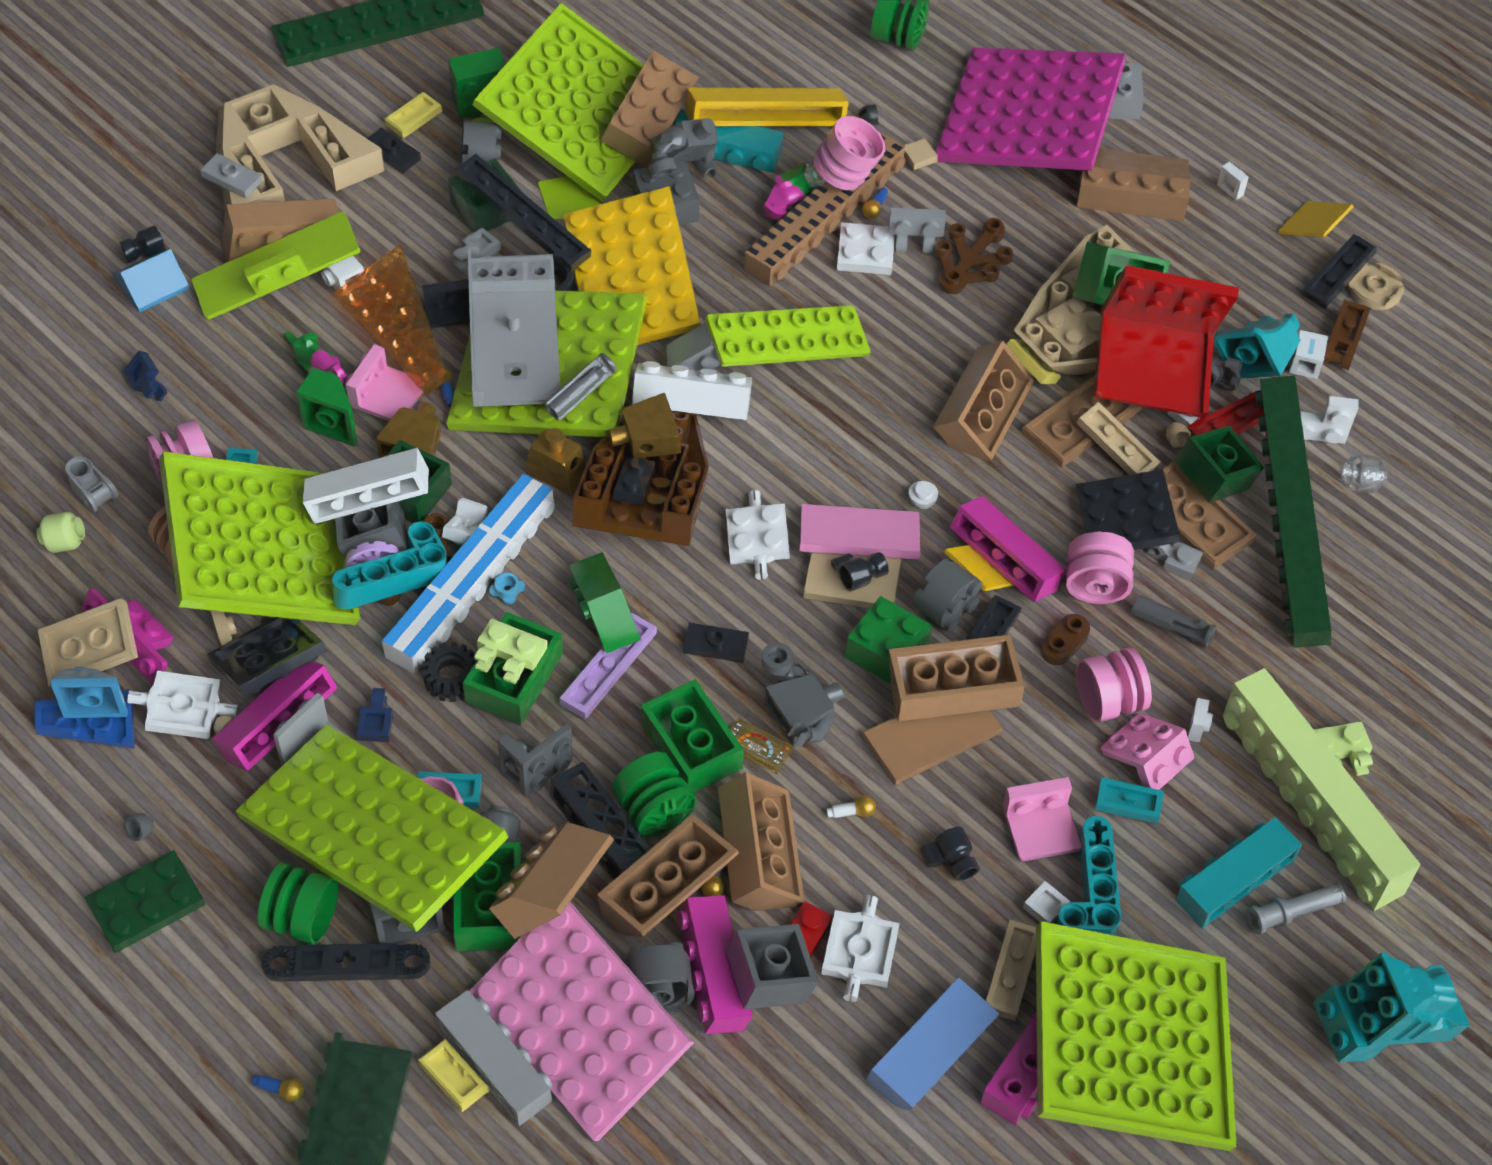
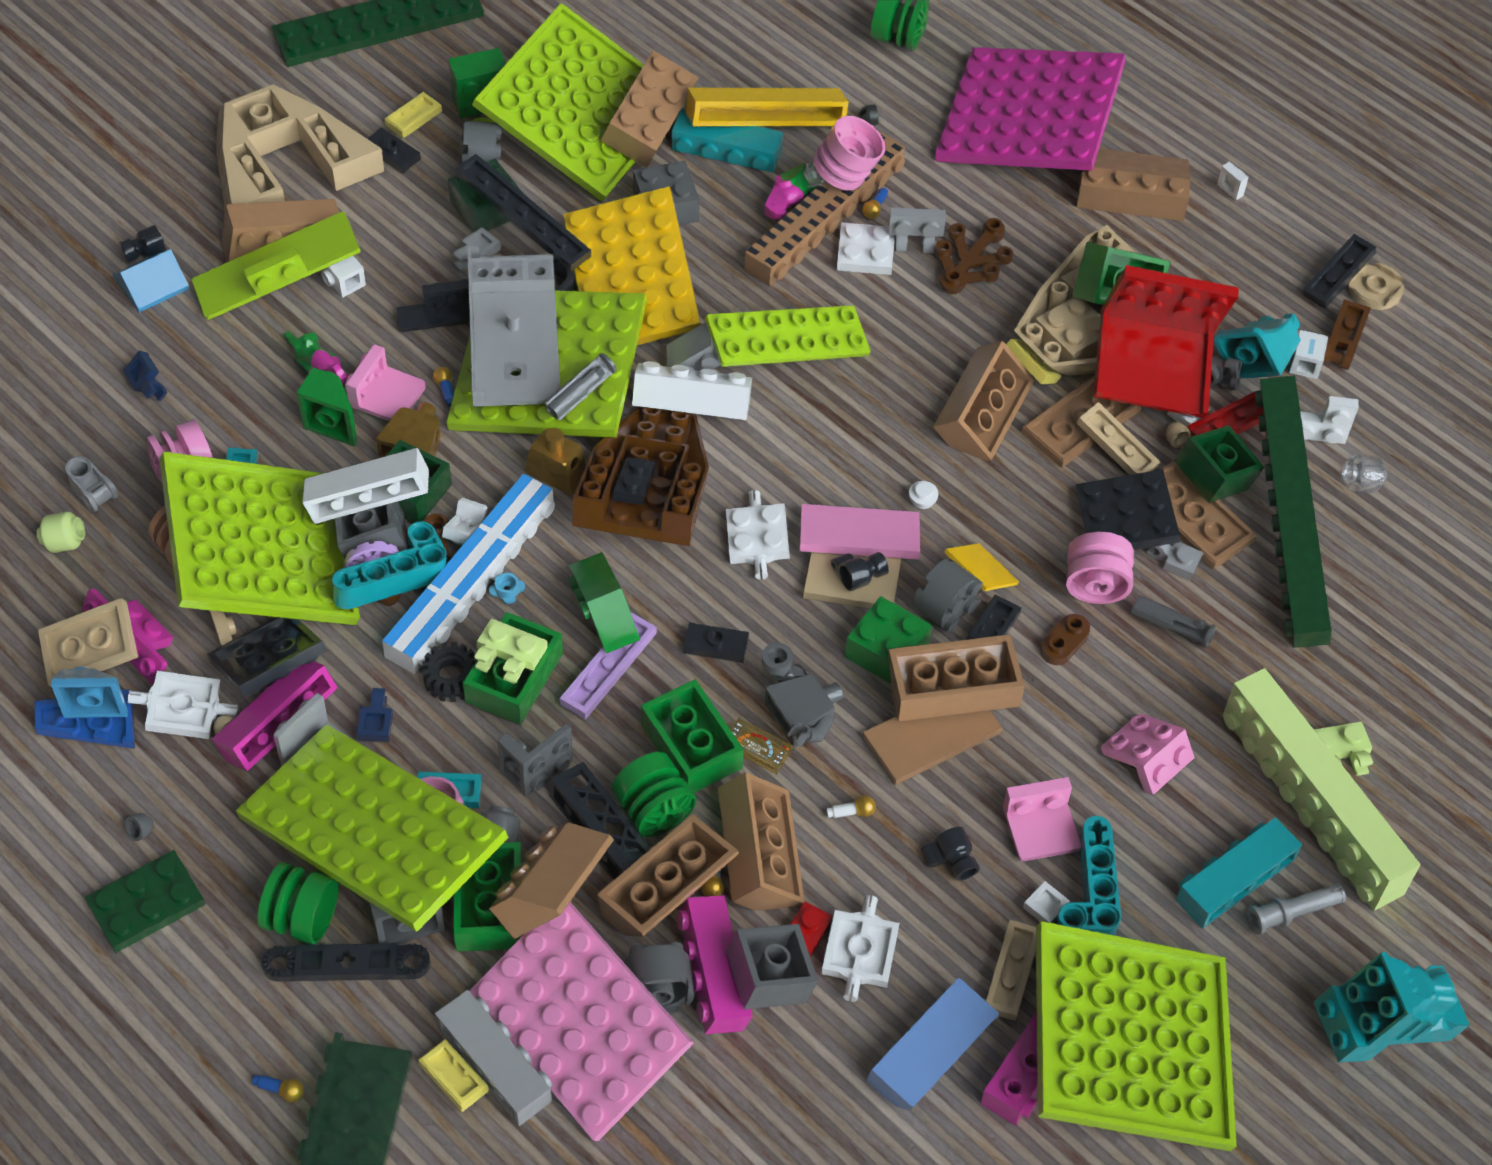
light grey plate [200,153,262,198] -> none
clear orange wing [333,244,449,396] -> none
lime piece [538,176,600,220] -> none
pearl gold torso [608,393,681,458] -> none
dark grey torso [648,118,718,179] -> none
tan tile [904,138,938,170] -> none
dark pink brick [950,496,1067,602] -> none
bright pink wheel [1076,647,1152,723] -> none
teal plate [1095,777,1164,824] -> none
light grey brick [1109,63,1144,120] -> none
white plate [1188,698,1213,742] -> none
yellow piece [1278,201,1353,237] -> none

